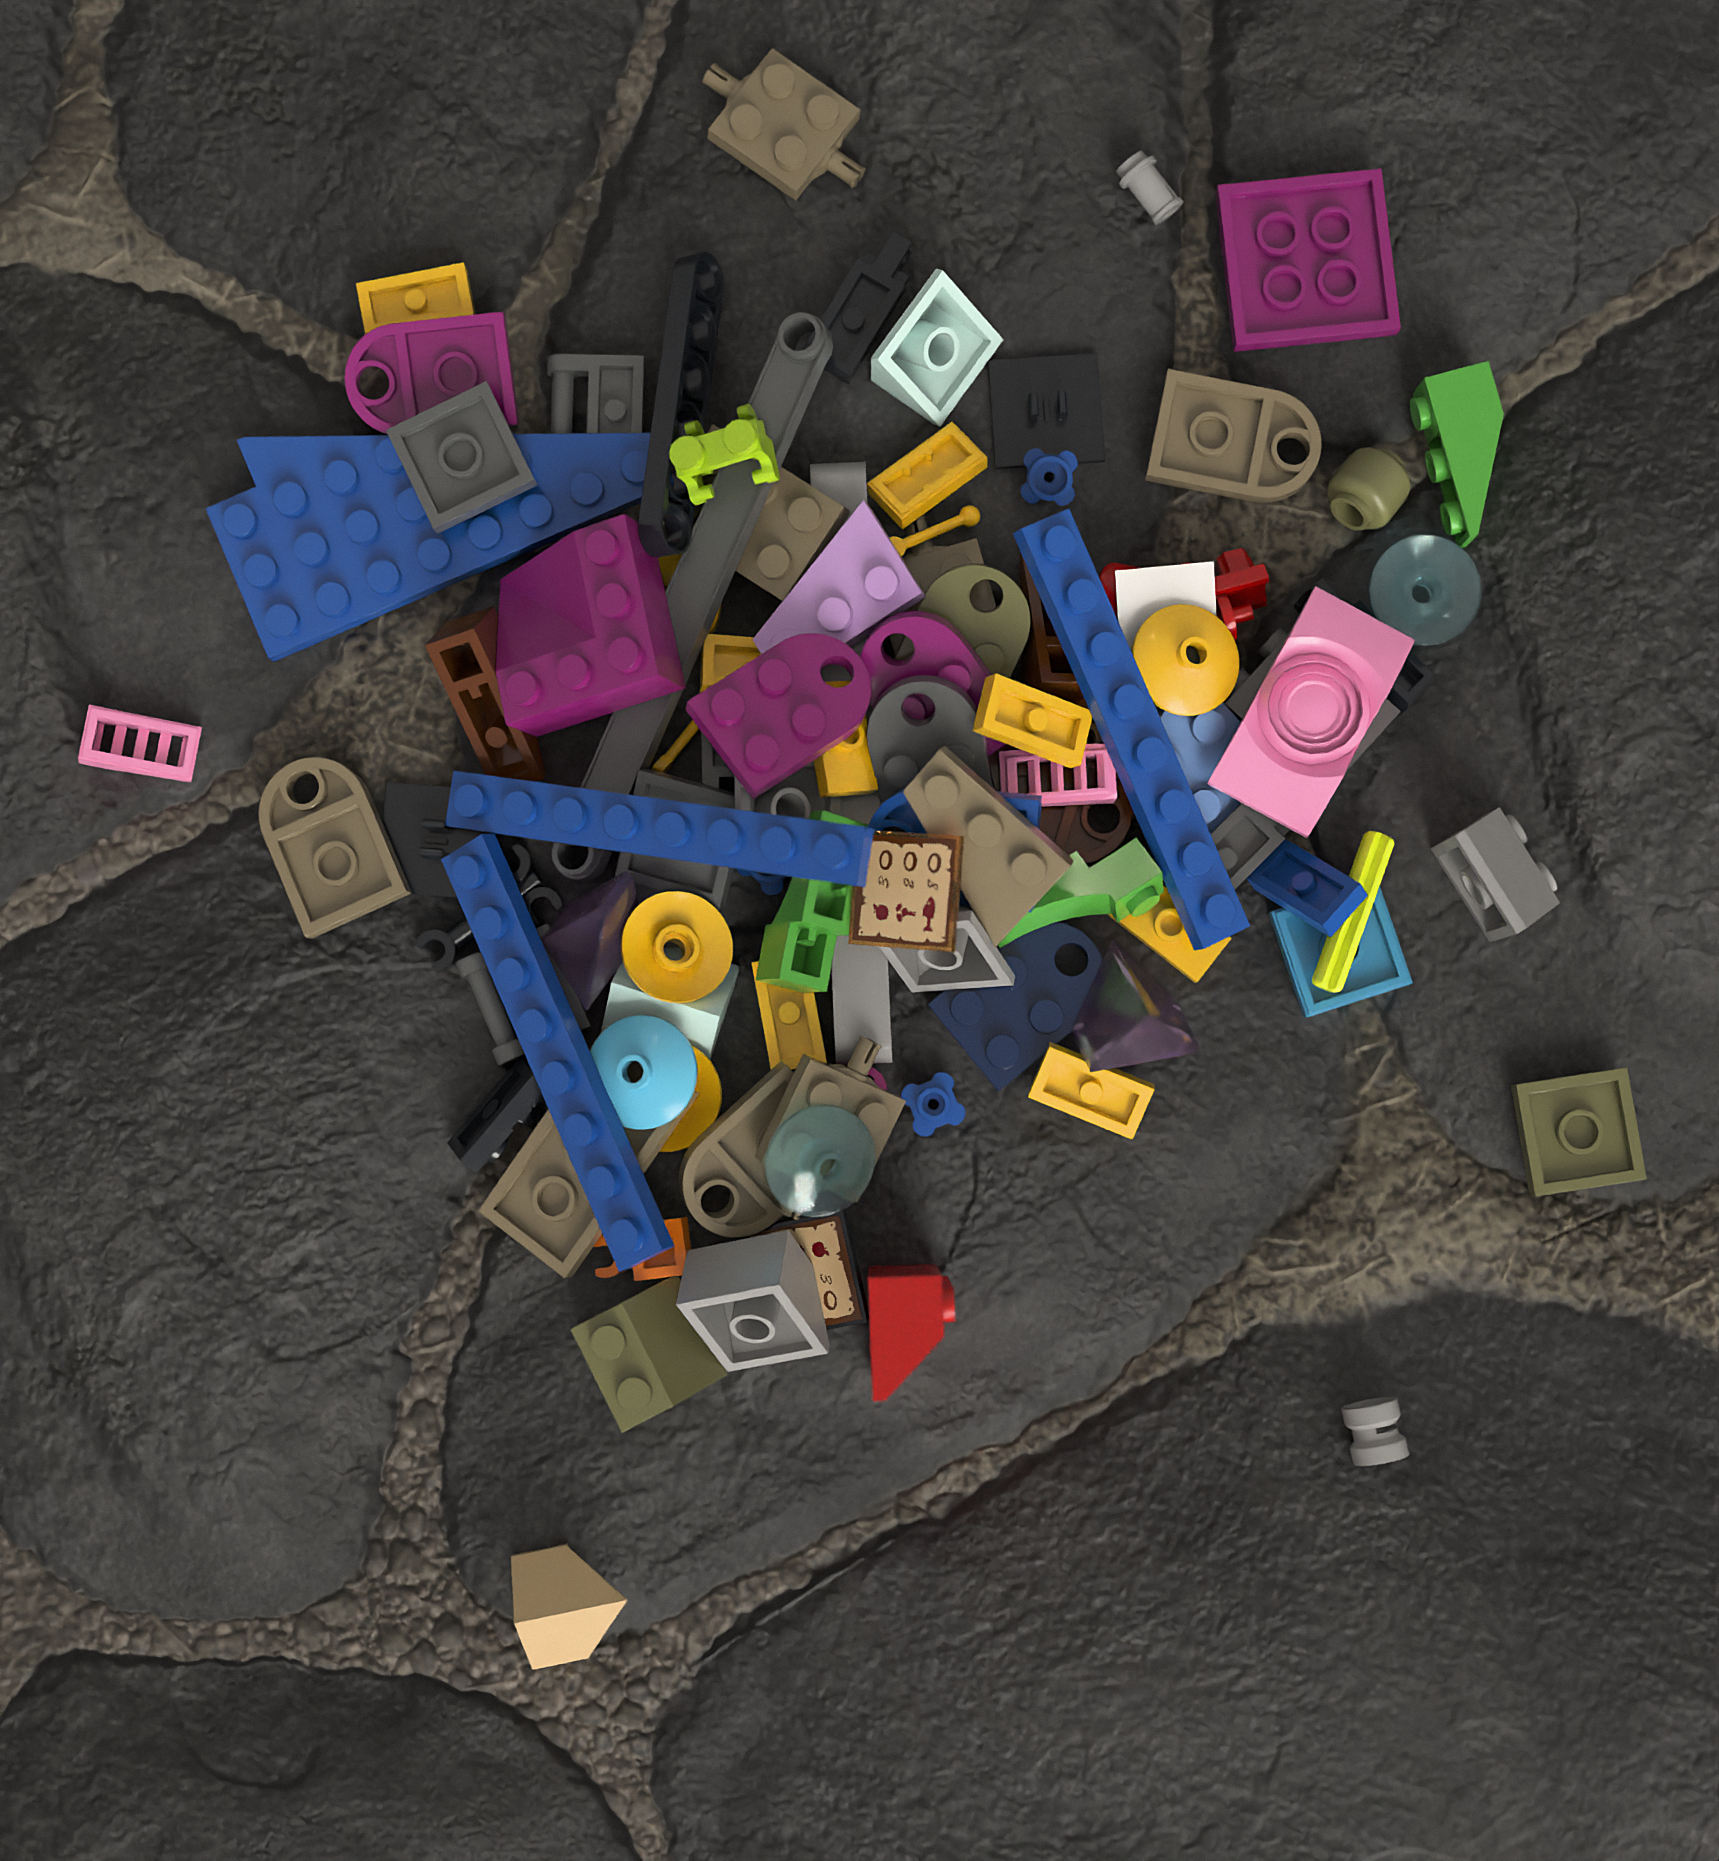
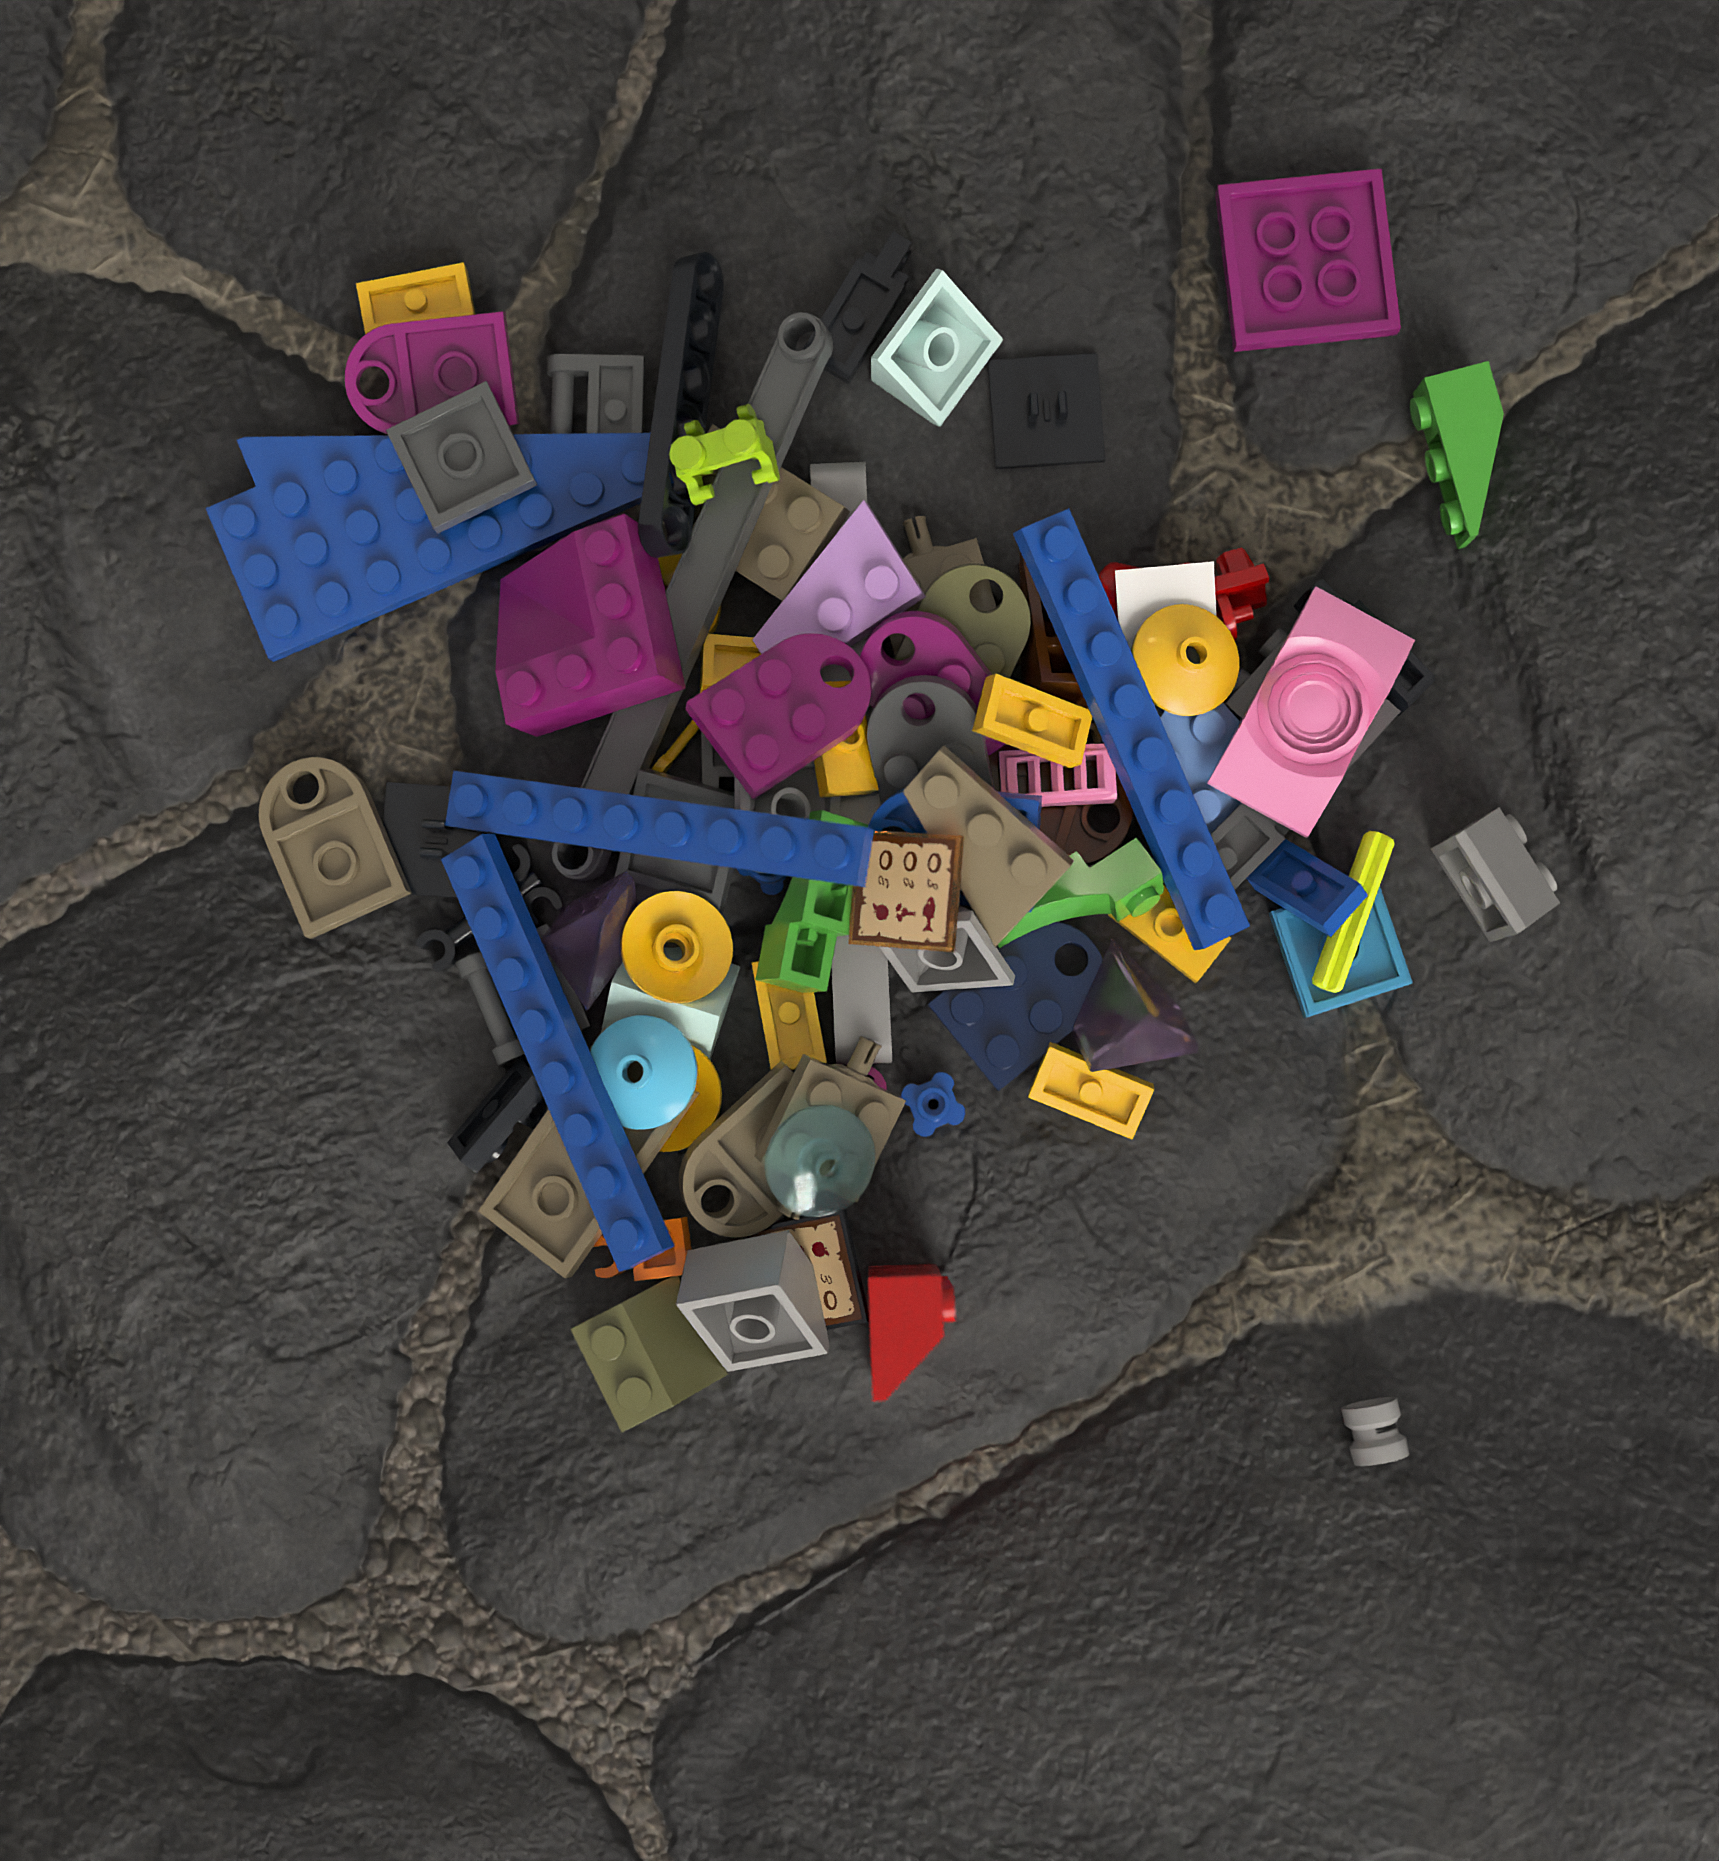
bright pink slope [78,705,202,782] -> none
reddish brown slope [425,606,546,782] -> none
tan slope [511,1543,627,1670] -> none
dark tan plate [703,48,866,201] -> none
yellow plate [867,422,988,530] -> none
yellow hinge [890,505,981,557] -> none
blue plate [1020,448,1078,506] -> none
light grey pin [1117,150,1183,225] -> none
dark tan plate [1145,369,1321,503] -> none
olive head [1327,447,1411,531] -> none
clear light blue dish [1369,535,1482,646] -> none
olive plate [1511,1067,1647,1197] -> none

